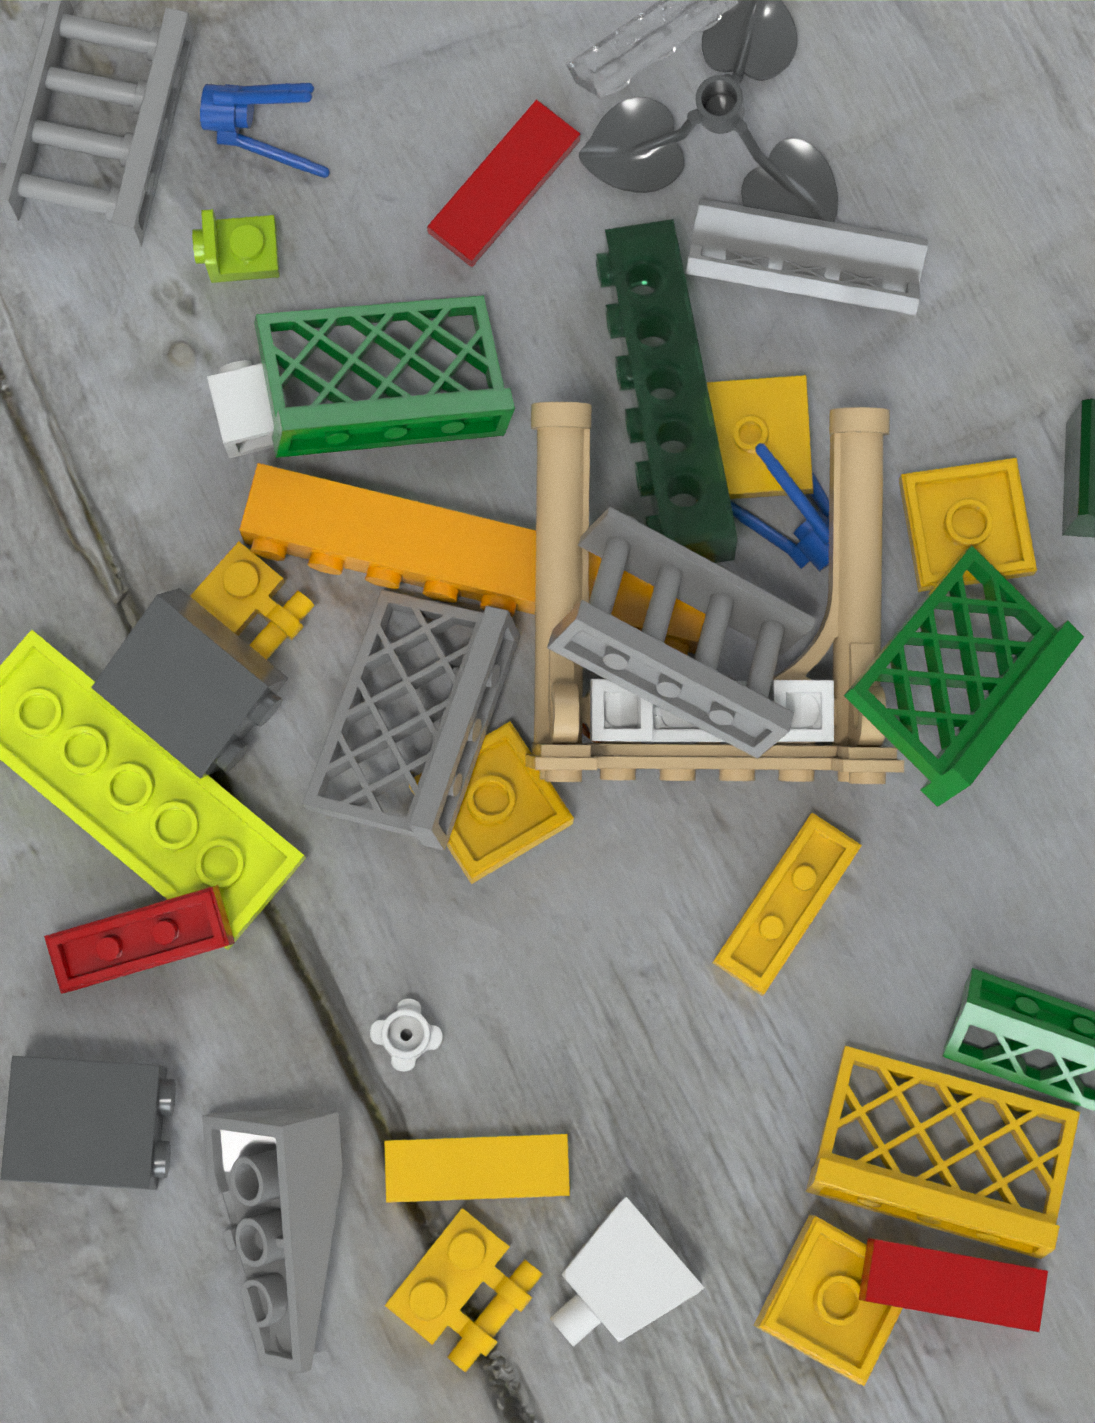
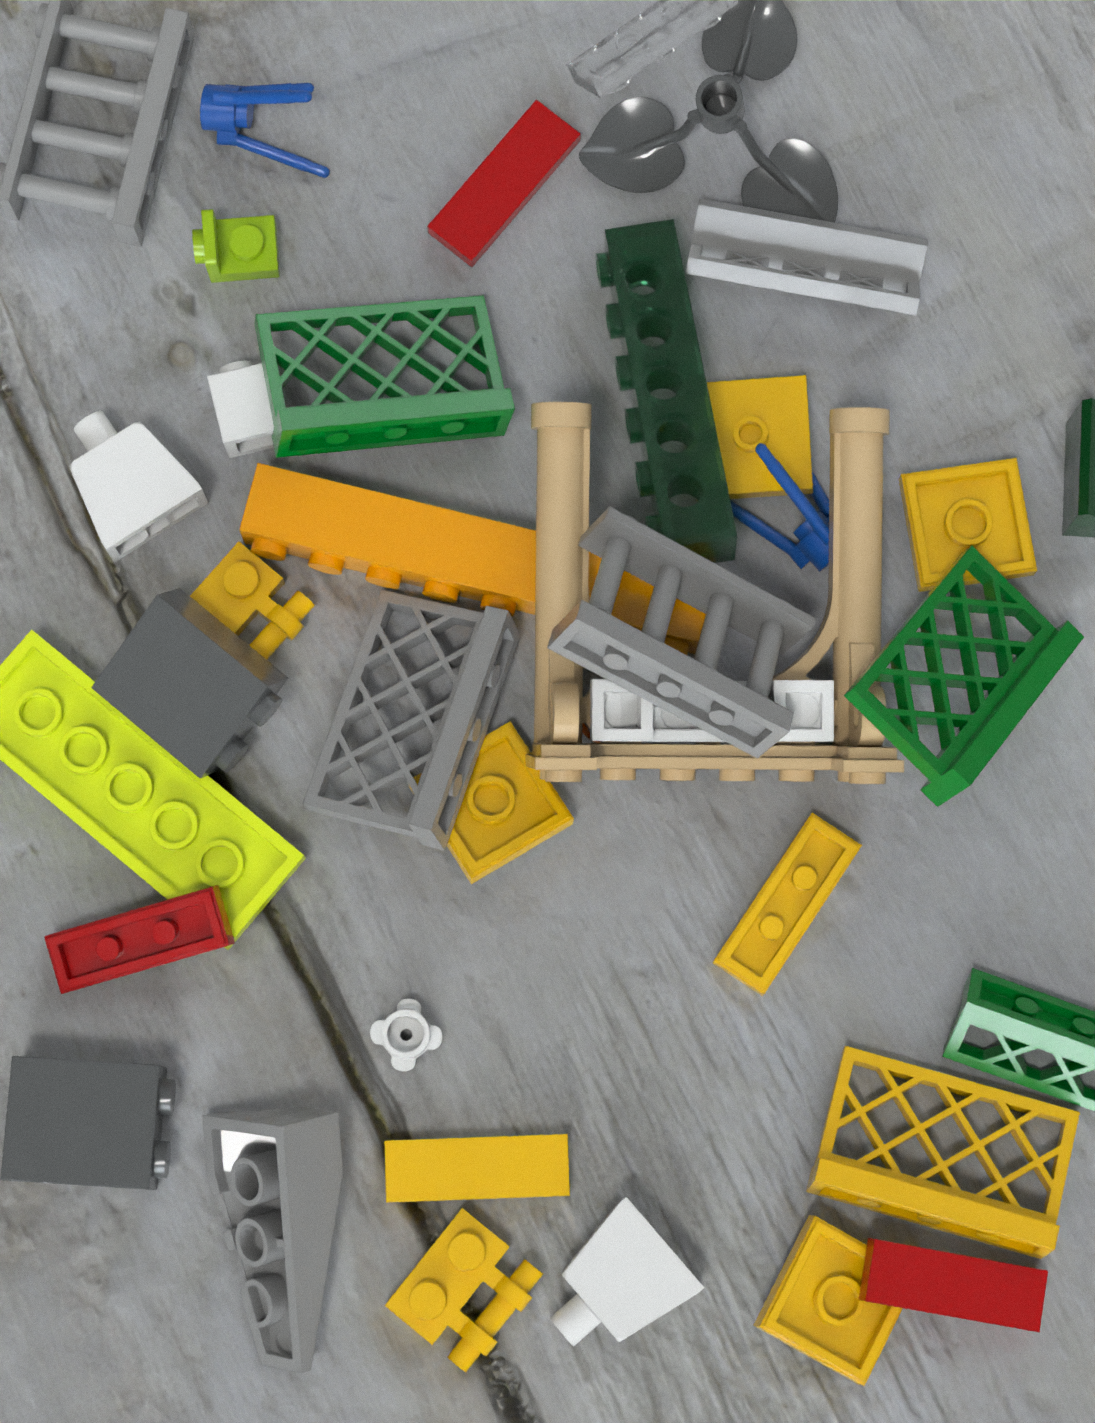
none -> white torso [69,411,208,563]

